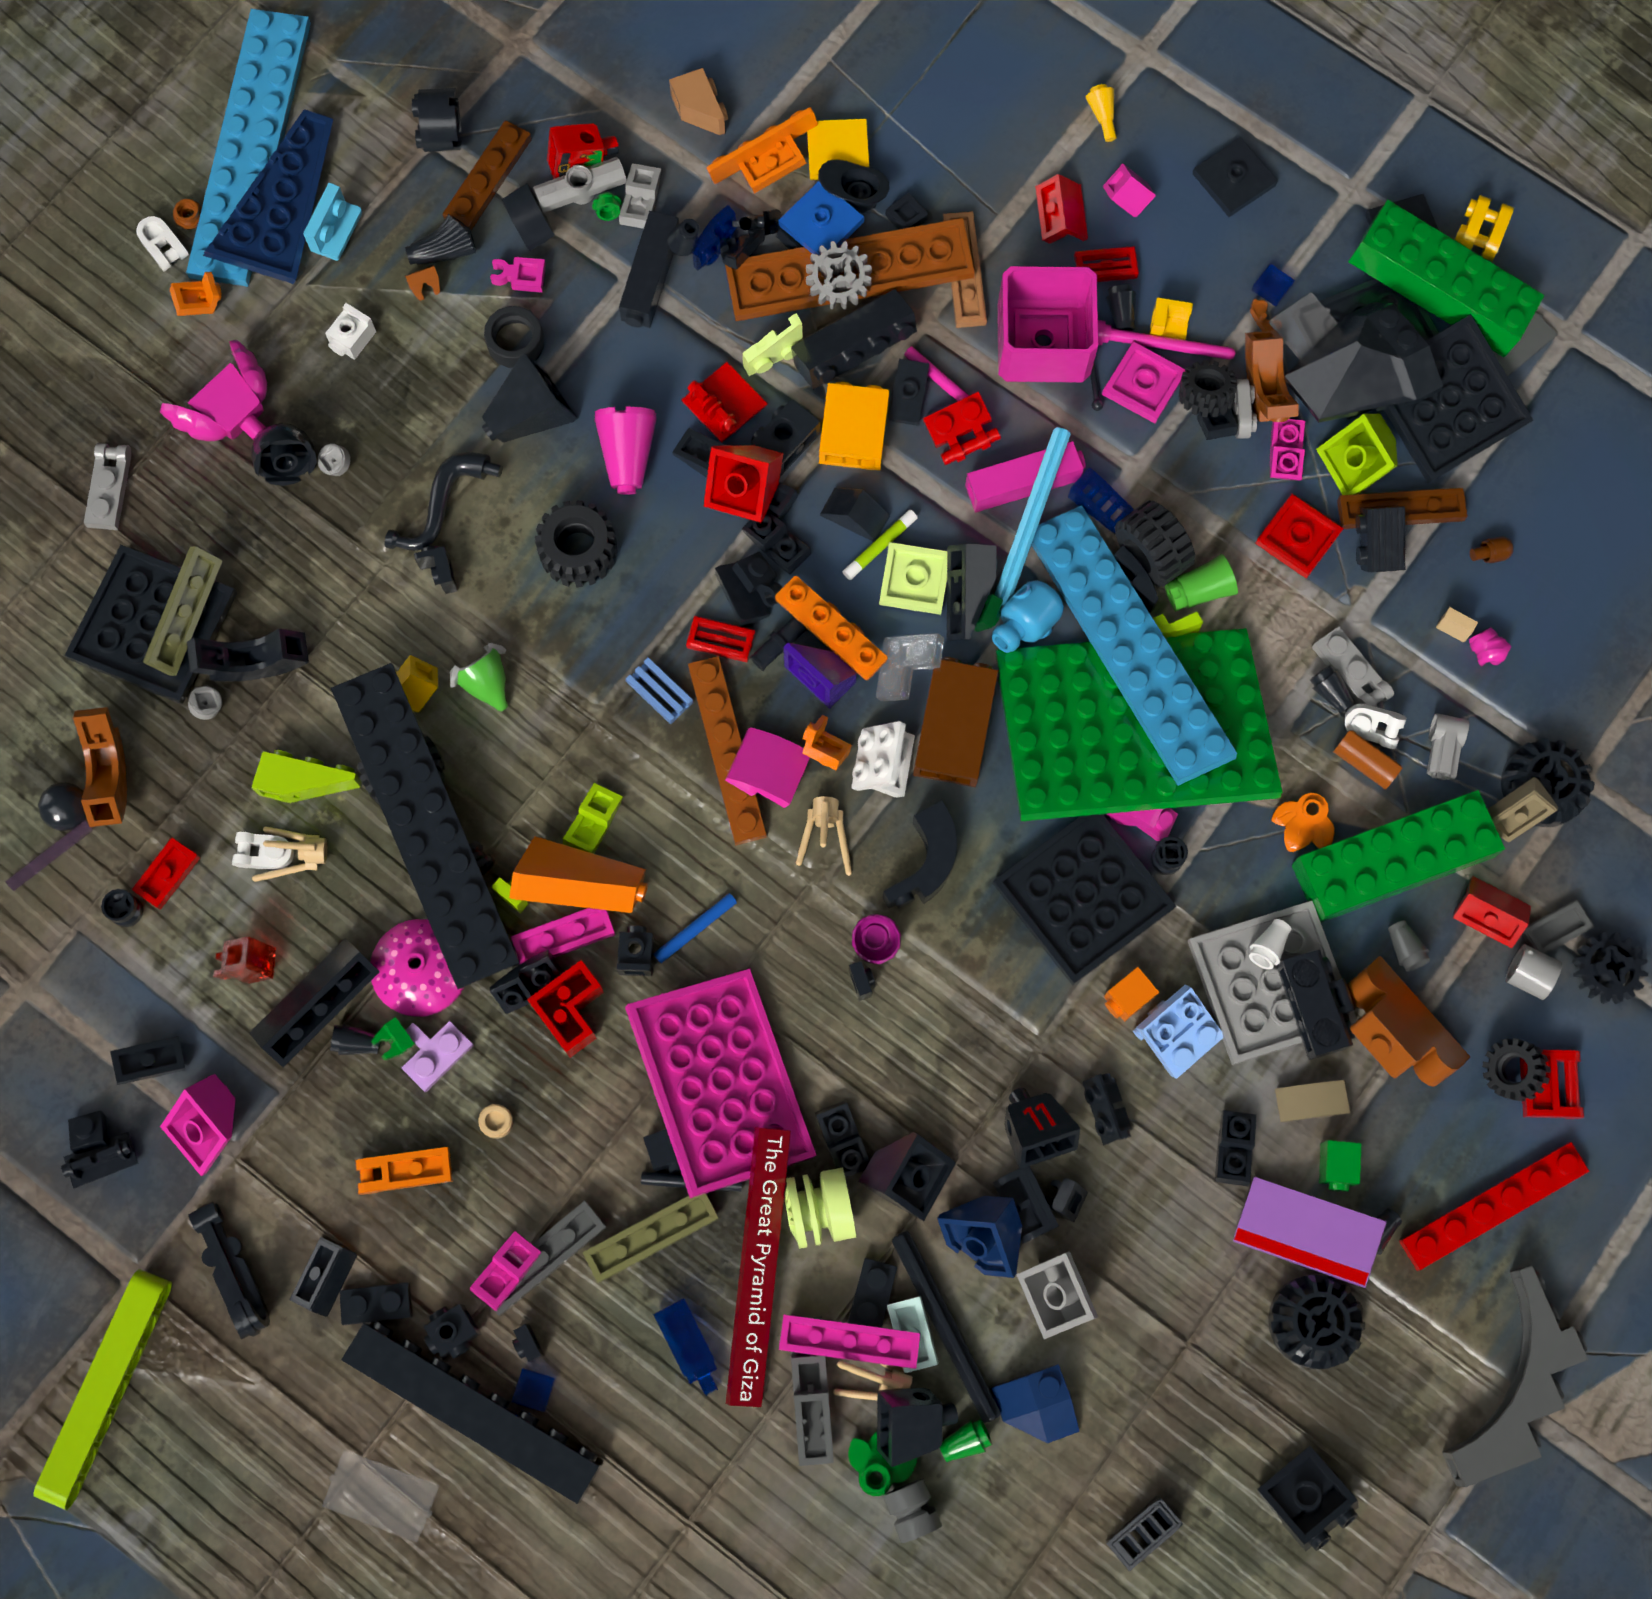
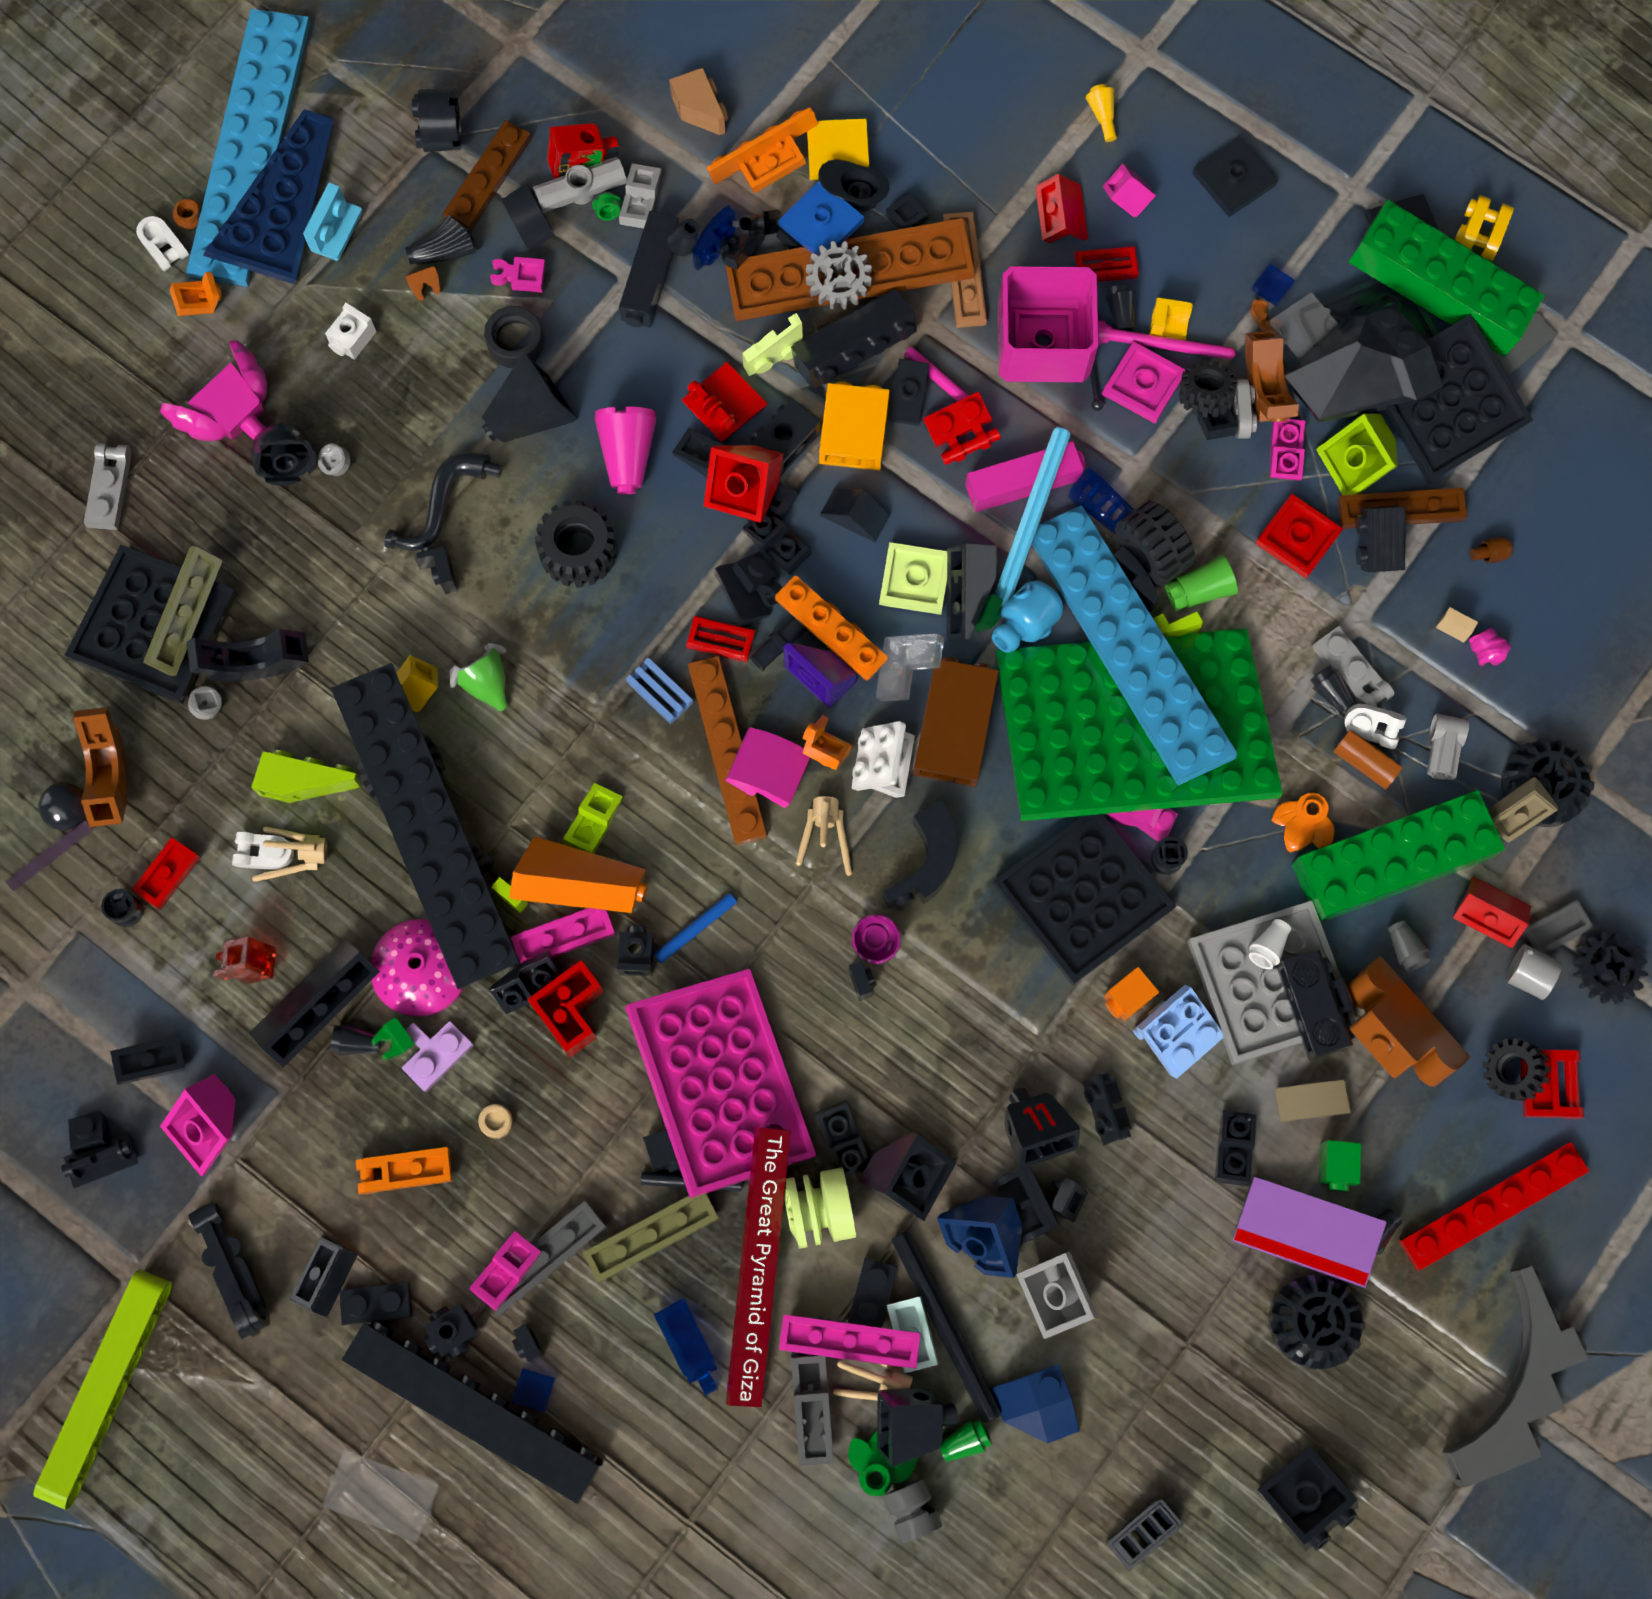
lime bar [842,509,917,580] -> none

